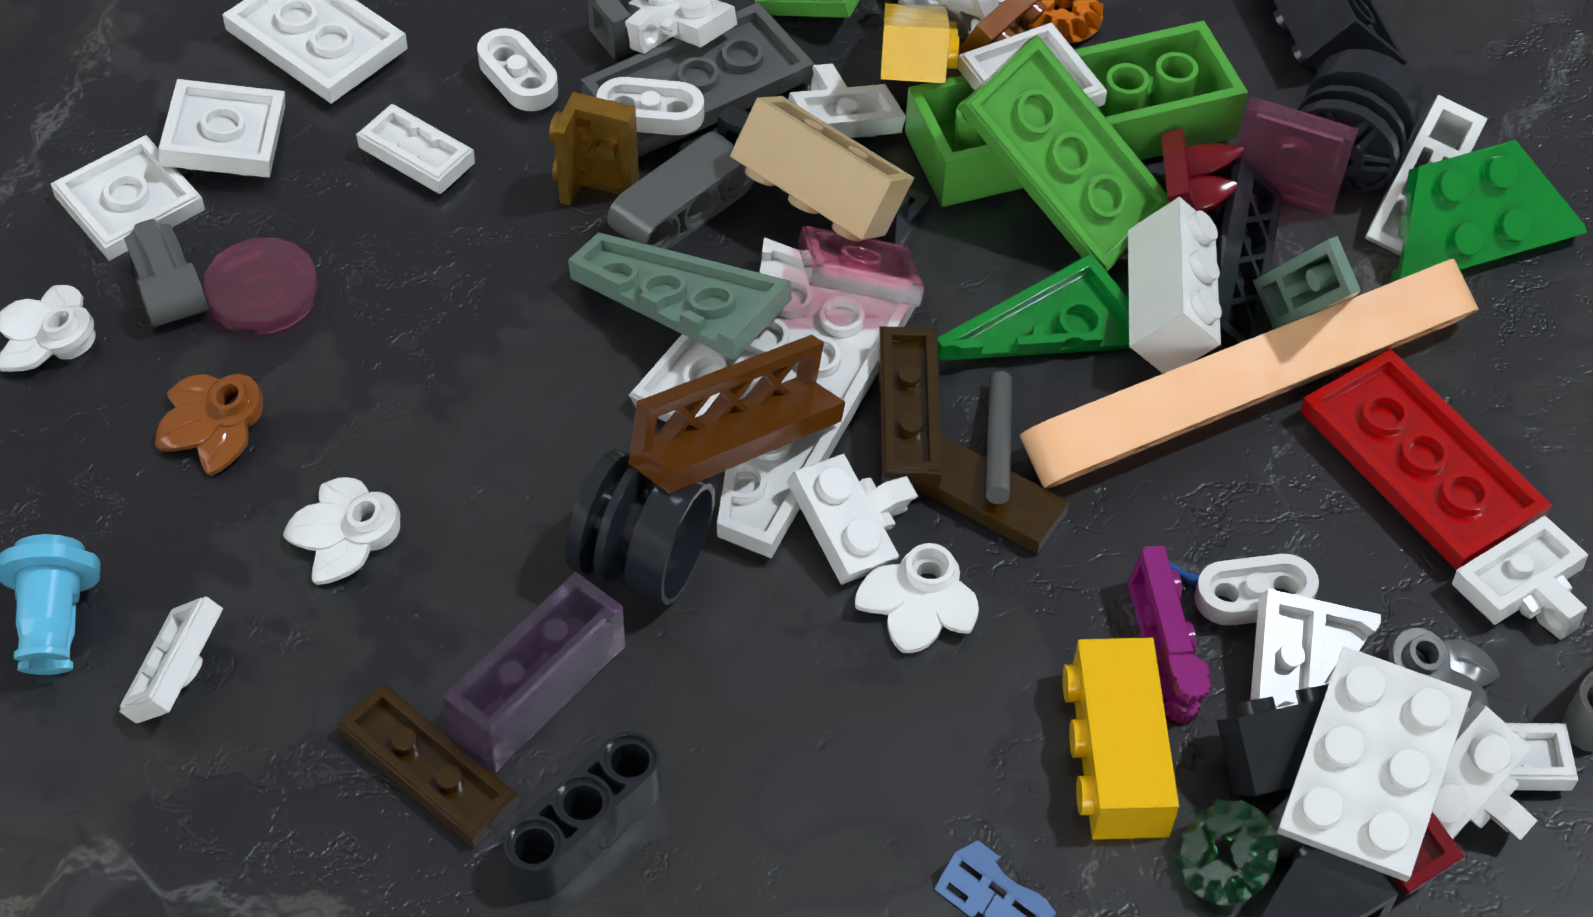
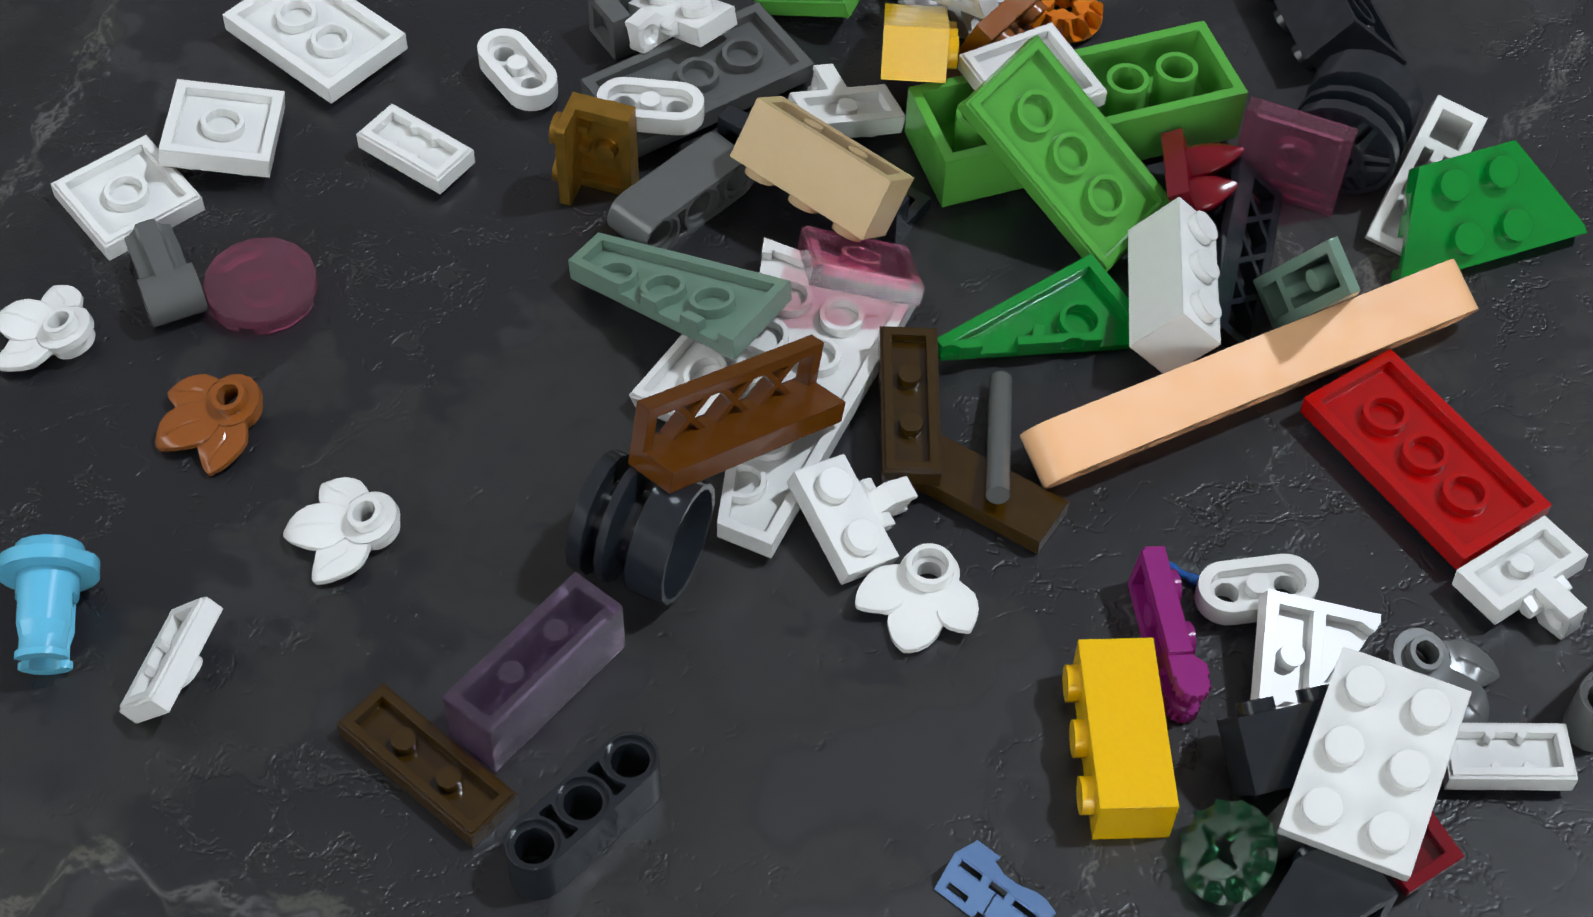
white hinge [1432,701,1538,840] -> none

